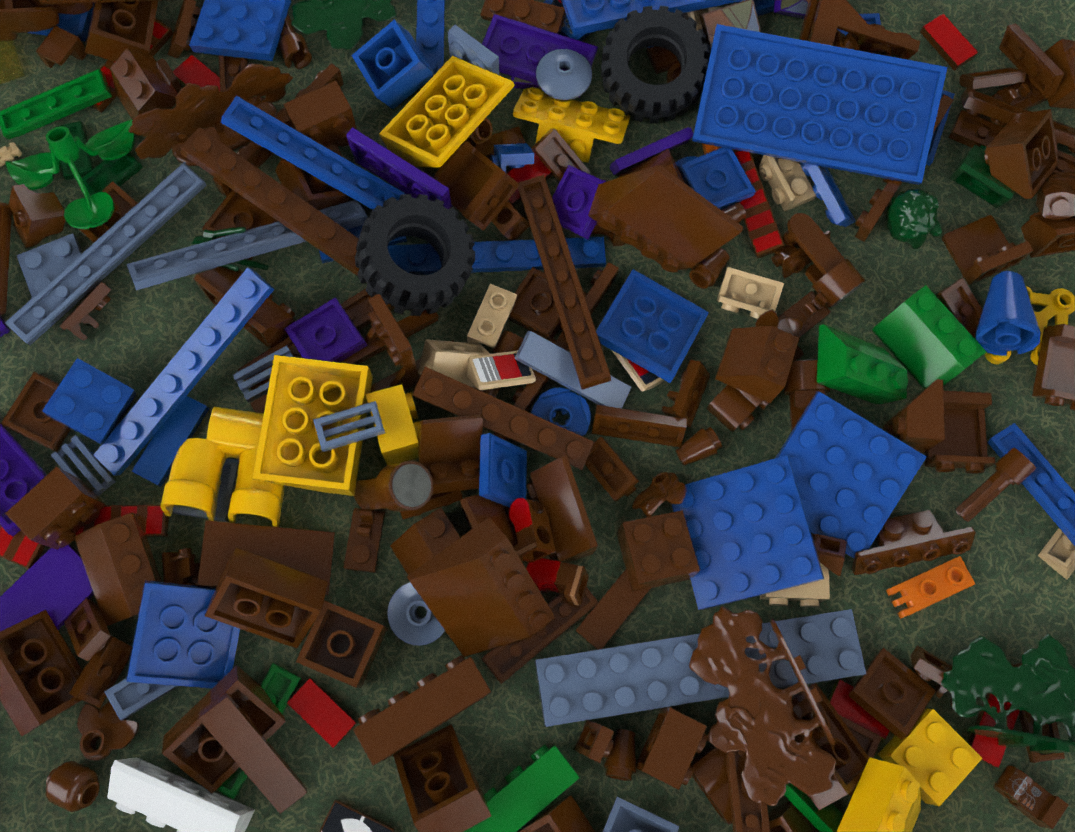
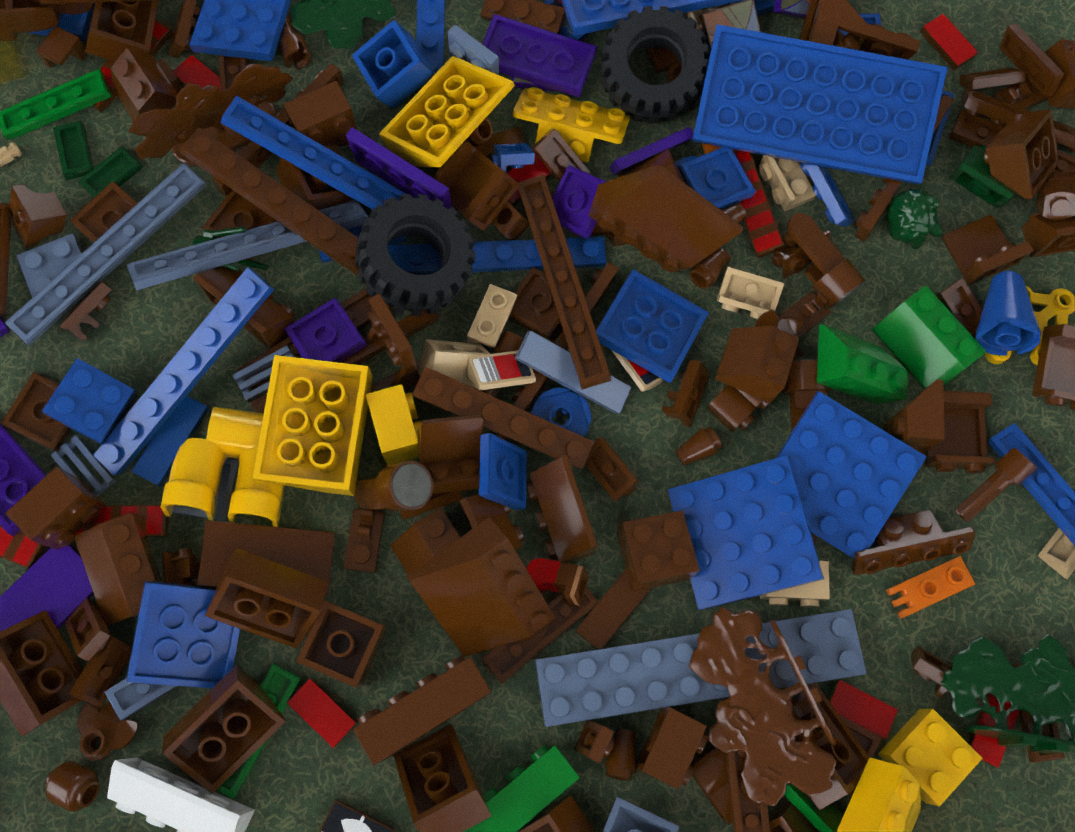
green plant [6,119,135,229] -> none
reddish brown tile [198,692,308,814] -> none
sand blue tile [313,401,385,452] -> none
sand blue dish [387,582,445,646] -> none
reddish brown leg [509,498,556,562] -> none
sand blue dish [536,49,592,100] -> none
reddish brown plate [592,405,687,447] -> none
reddish brown plate [632,472,686,517] -> none
reddish brown slope [814,534,847,576] -> none
reddish brown plate [848,648,936,740] -> none
reddish brown leg [993,765,1069,829] -> none

